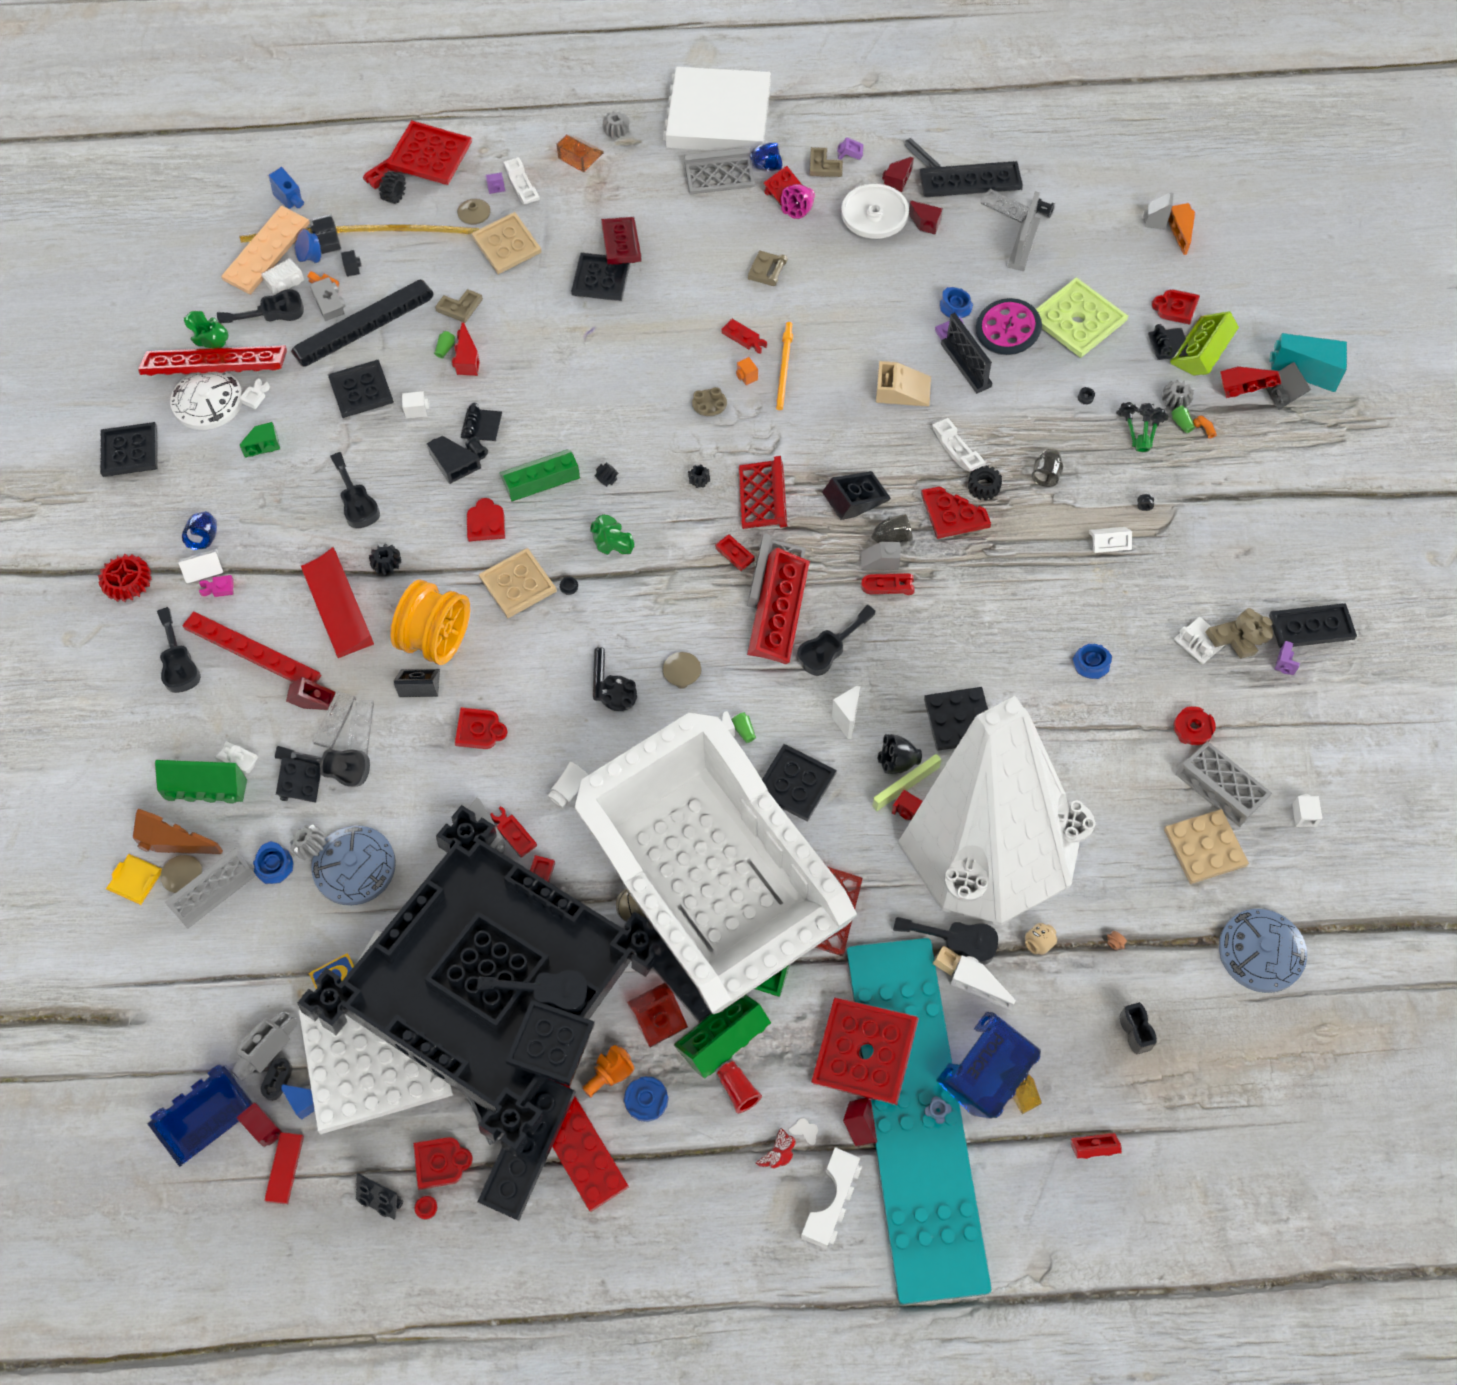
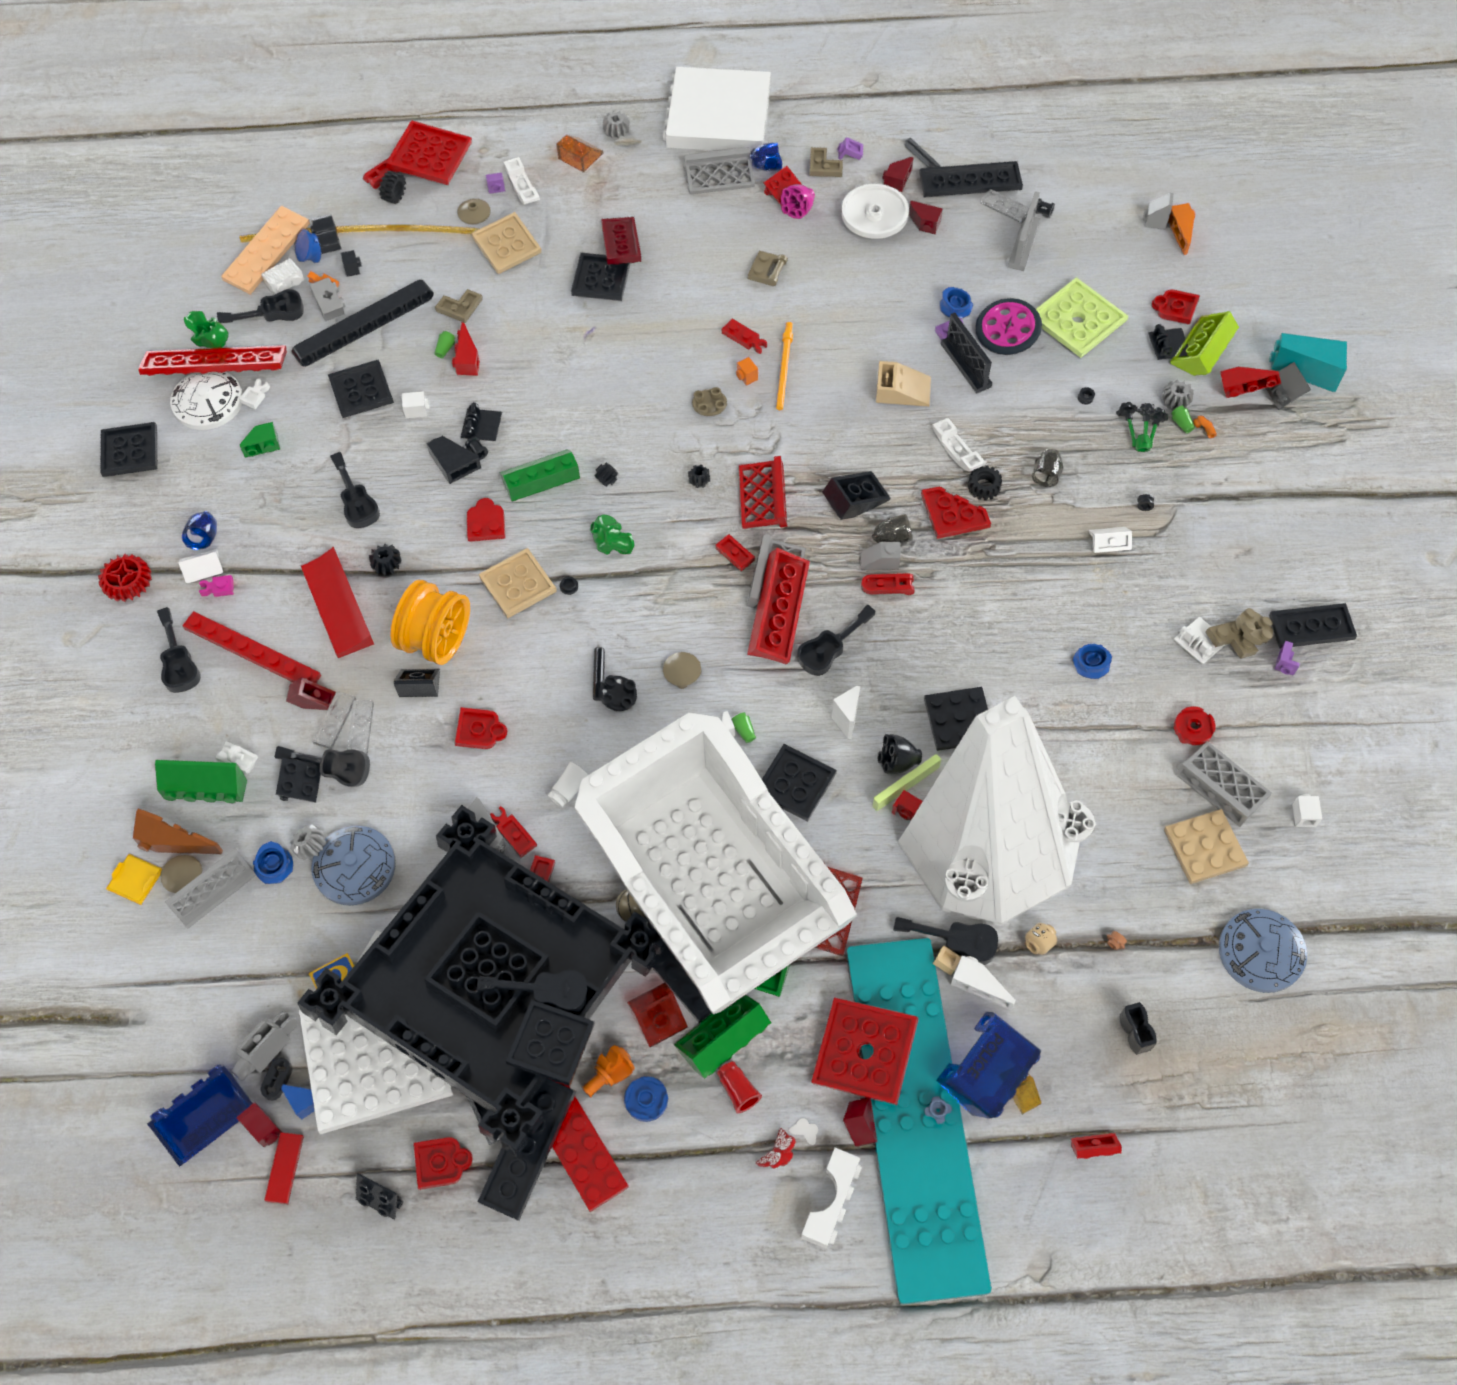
blue torso [268,167,304,209] -> none
red plate [414,1196,438,1220] -> none

